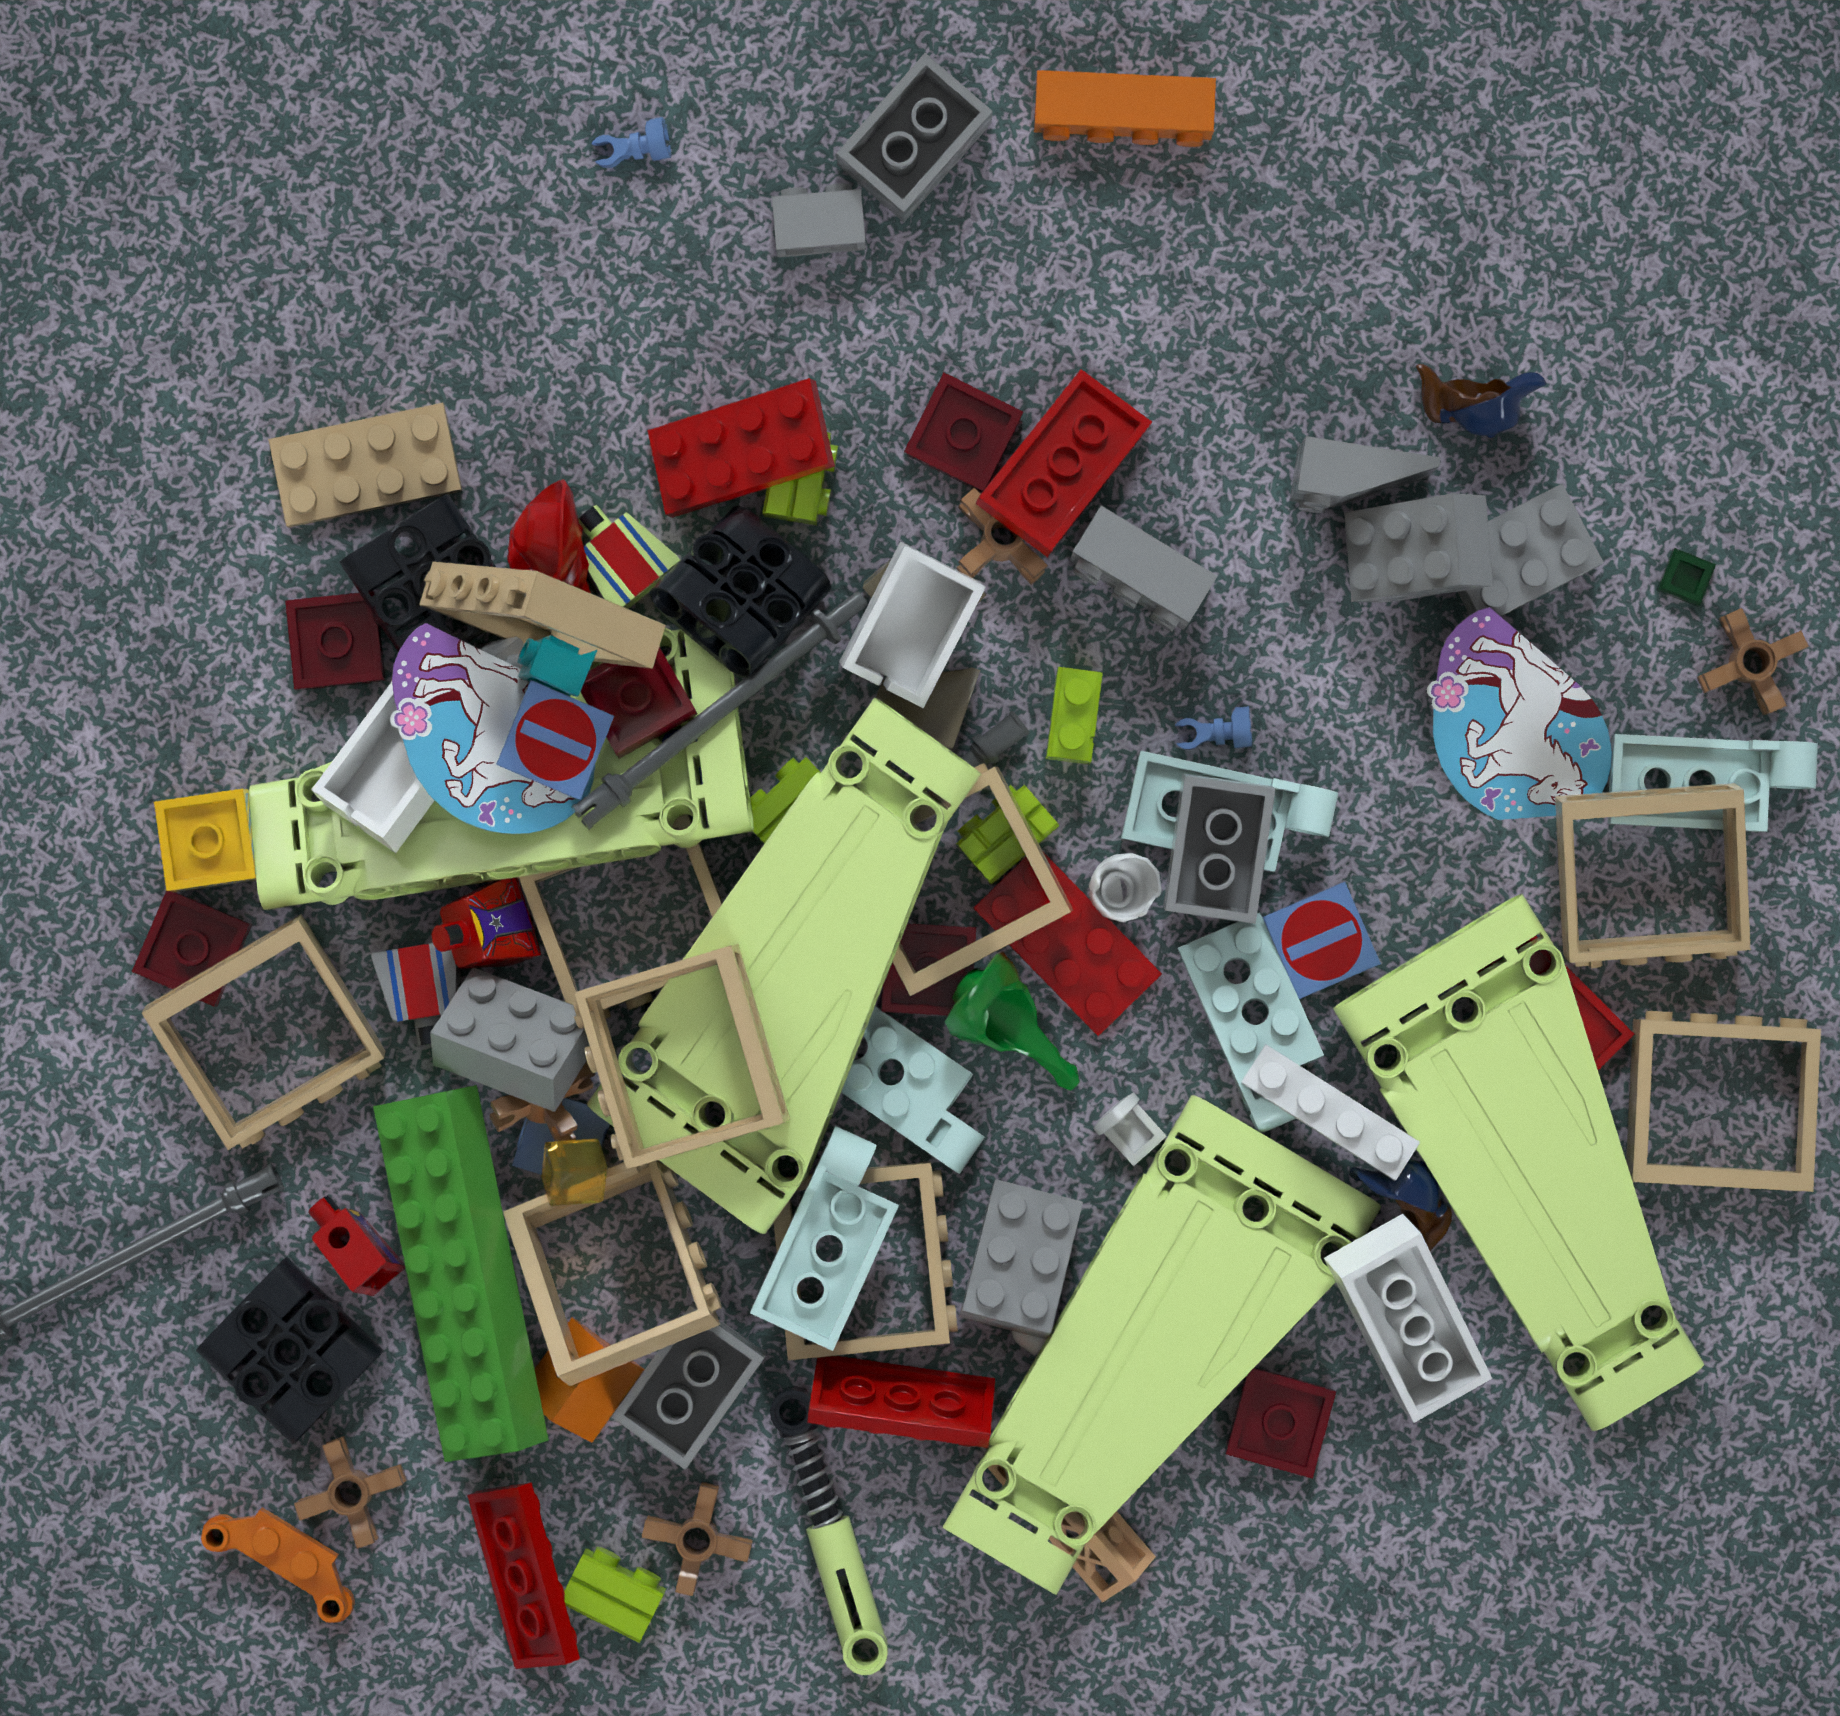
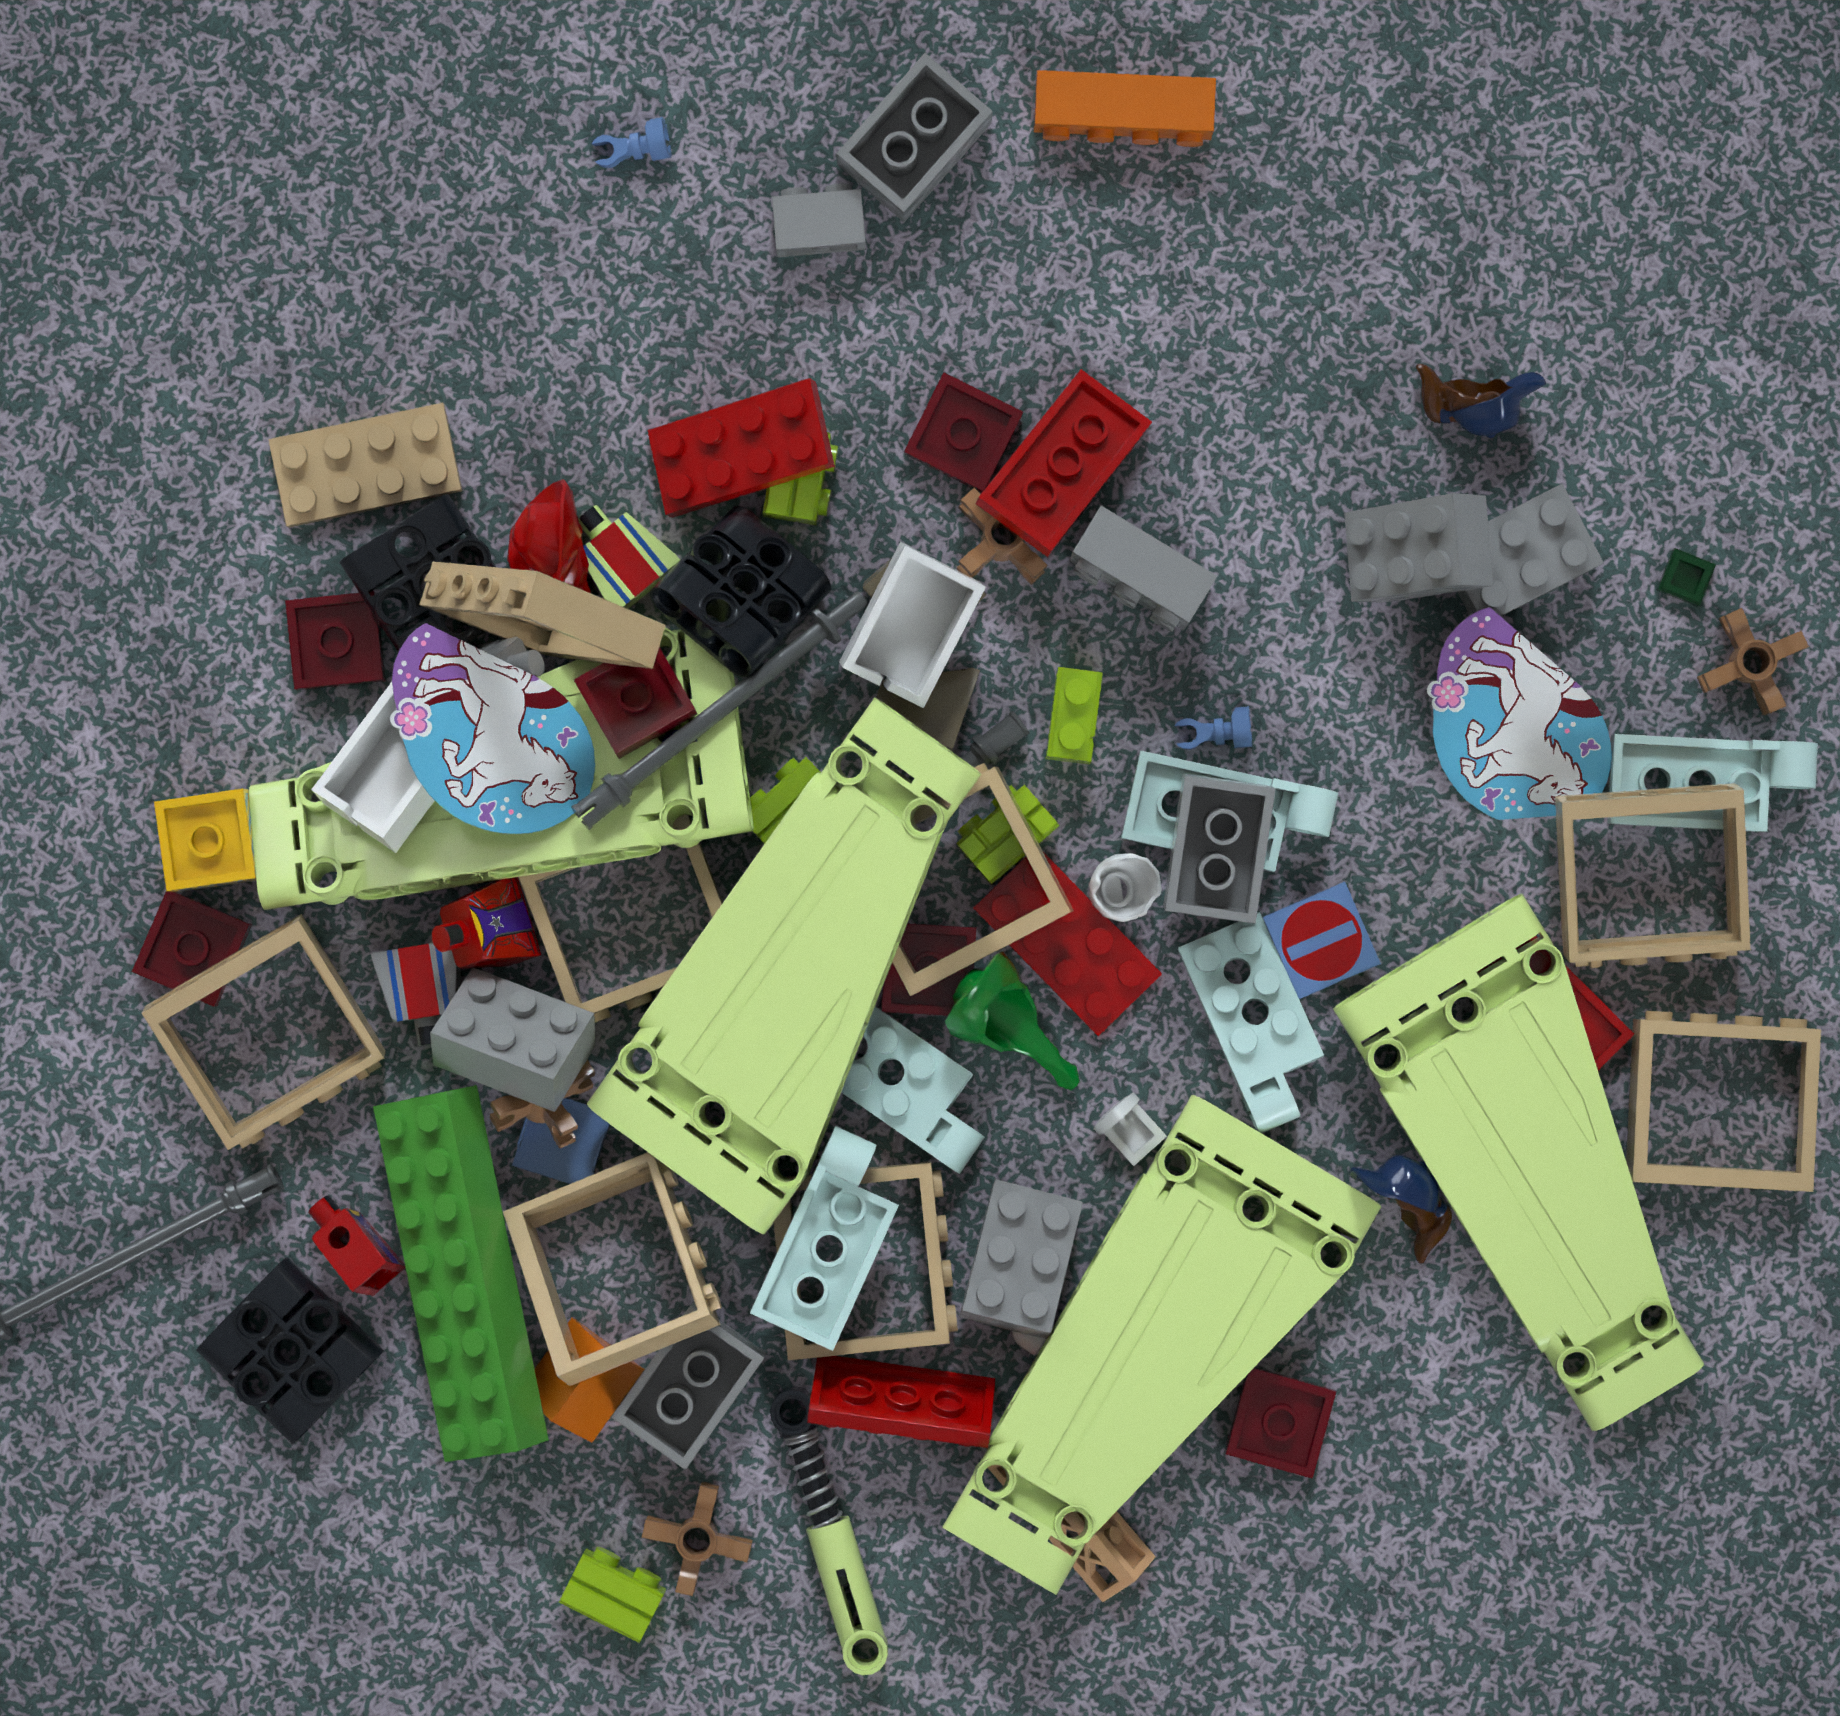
orange plate [201,1507,355,1623] -> none
medium nougat pin [294,1436,407,1549] -> none
red plate [467,1482,580,1669] -> none
piece [496,680,614,800] -> none
teal window [517,635,597,697] -> none
clear yellow panel [541,1139,607,1206] -> none
tan window [573,944,790,1169] -> none
white plate [1241,1044,1420,1181] -> none
light grey slope [1289,436,1441,513] -> none
white brick [1324,1214,1492,1423] -> none

